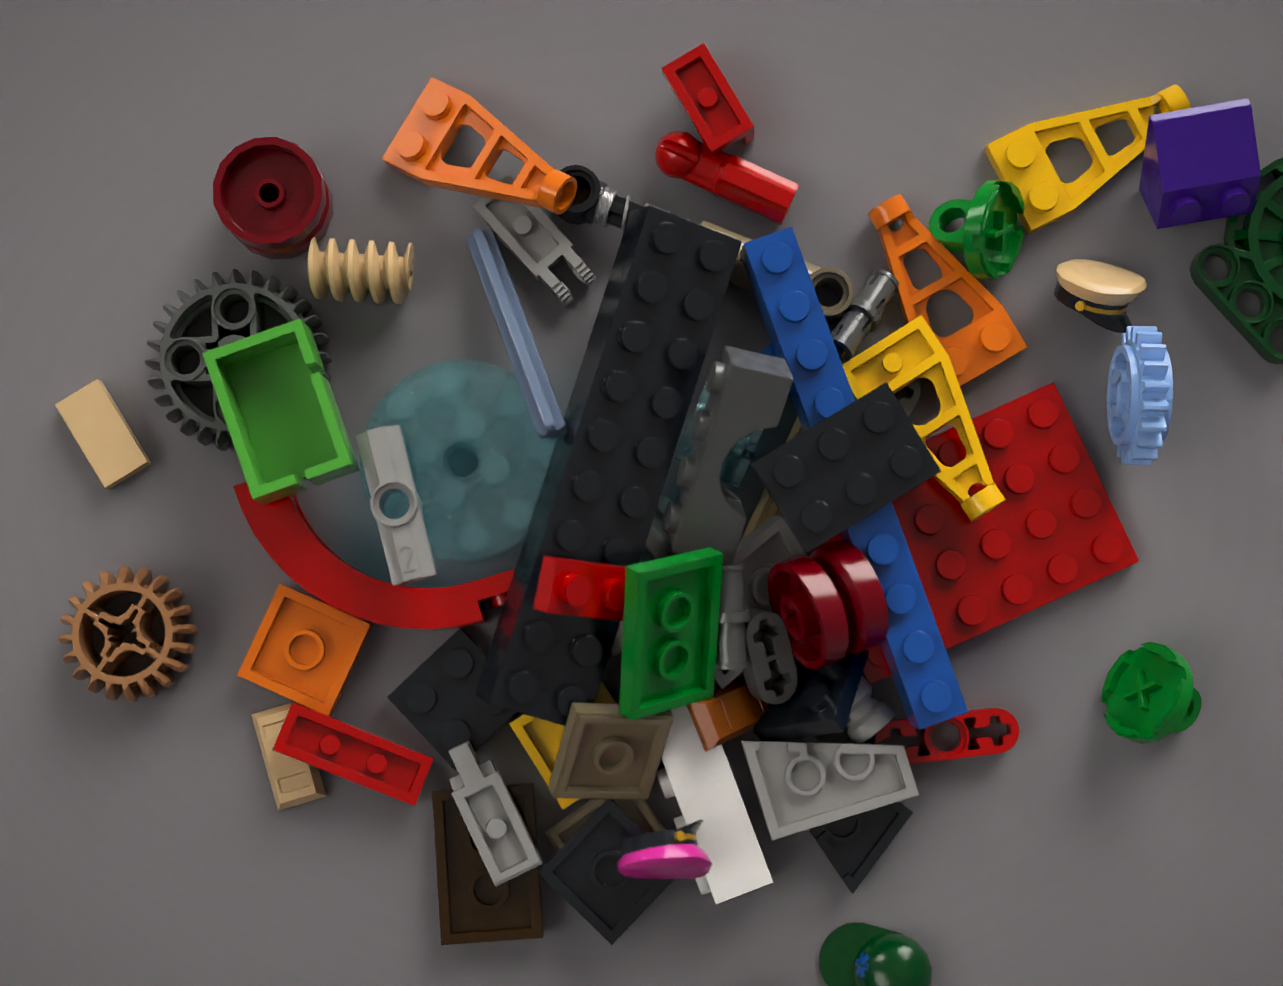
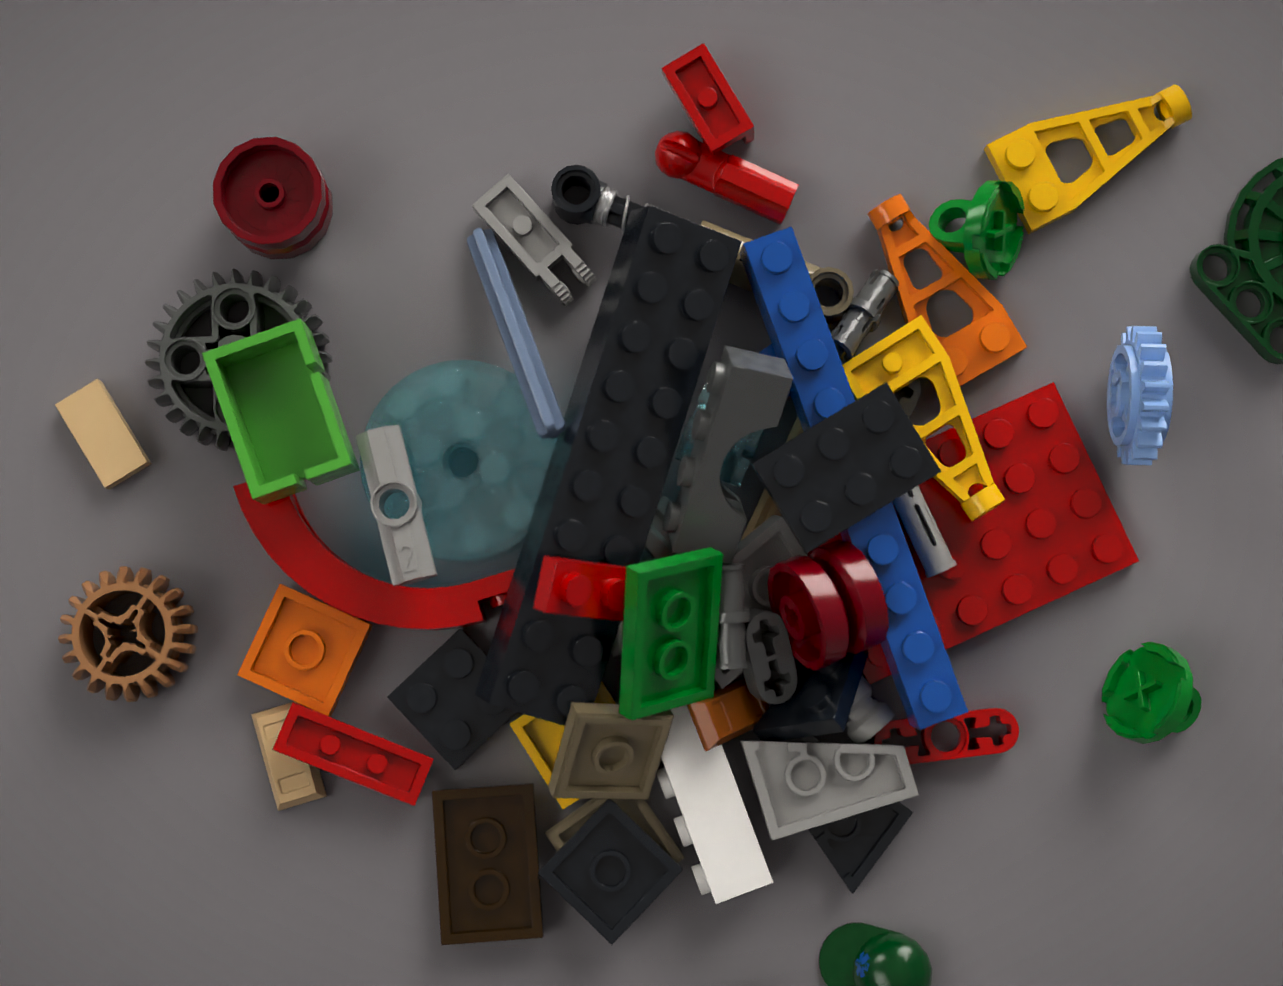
tan piece [308,237,414,305] -> none
orange plate [382,77,577,215] -> none
light grey hinge [449,741,543,887] -> none
dark pink piece [617,819,713,879] -> none
tan piece [1053,259,1147,333] -> none
dark purple slope [1139,98,1261,229] -> none
none -> light grey pin [892,486,957,578]

